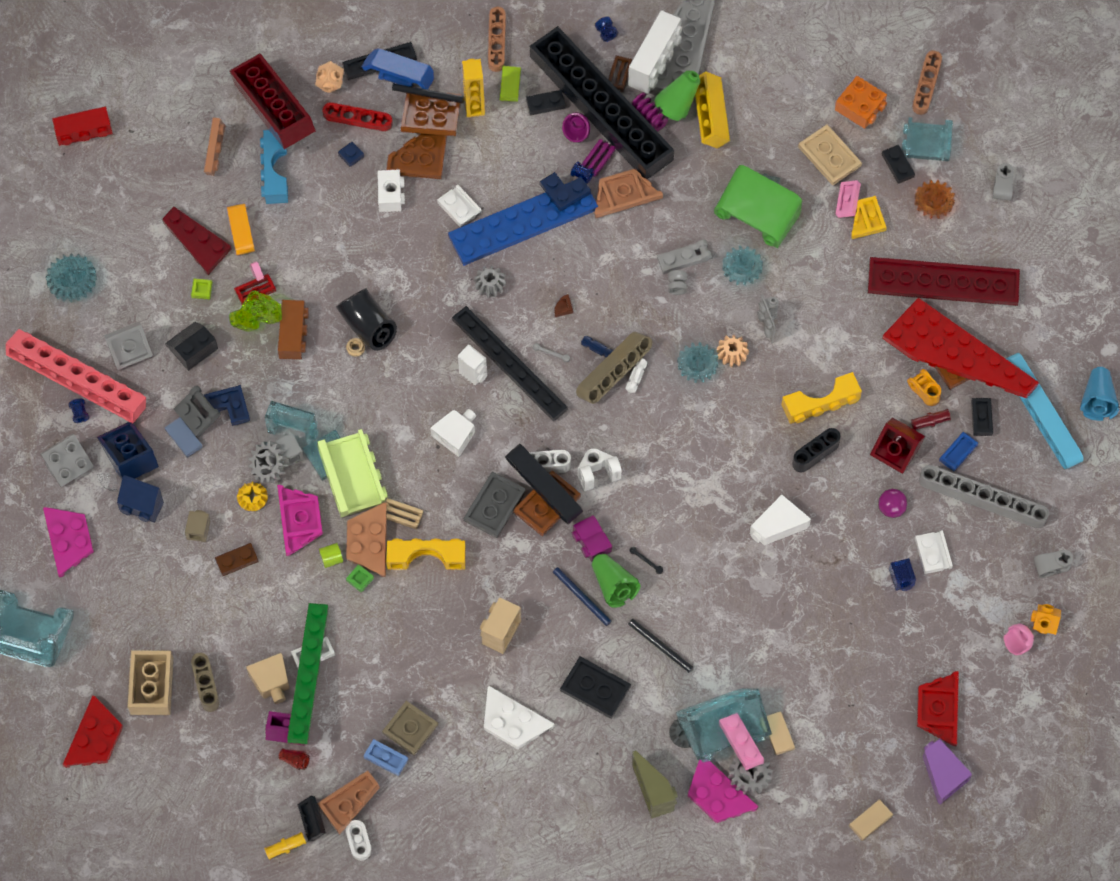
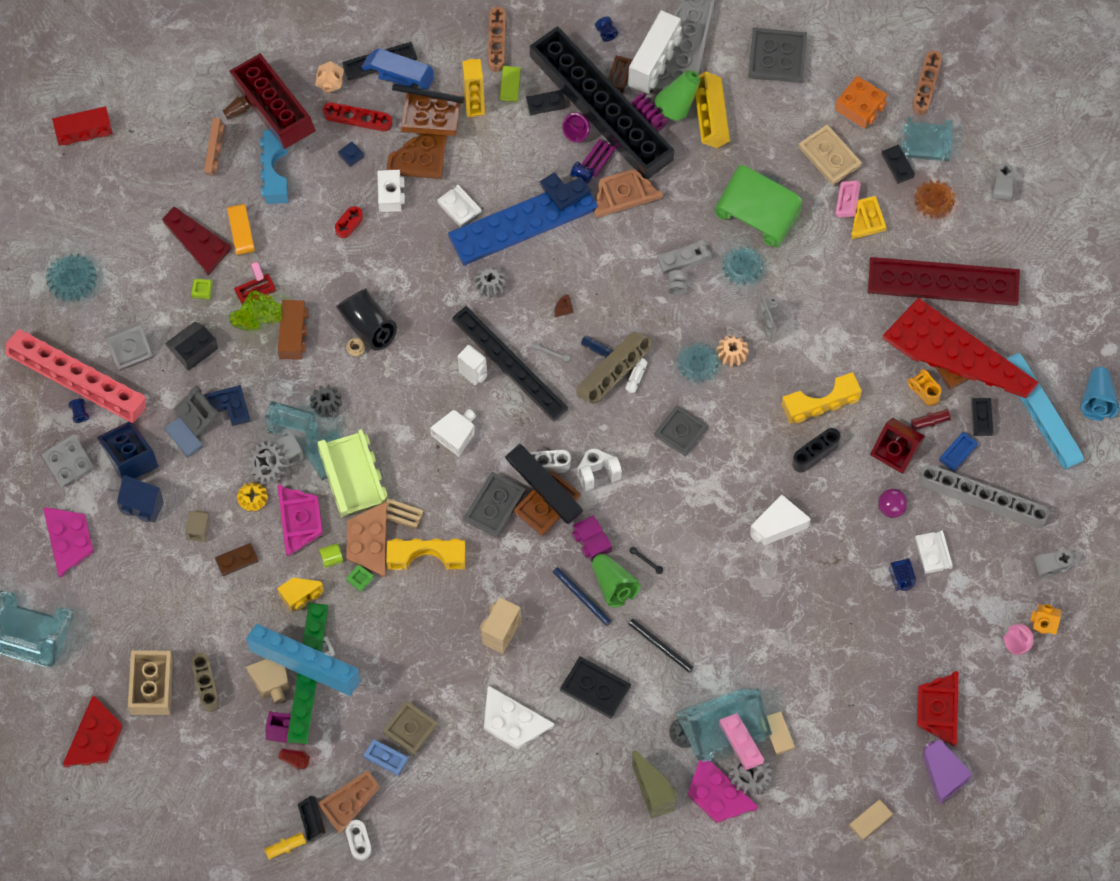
none -> reddish brown cone [222,96,250,119]
none -> dark azure brick [246,623,361,696]
none -> yellow slope [277,577,324,613]
none -> dark grey gear [310,384,342,418]
none -> red beam [335,206,363,238]
none -> dark grey tile [654,405,708,457]
none -> dark grey plate [748,28,807,83]

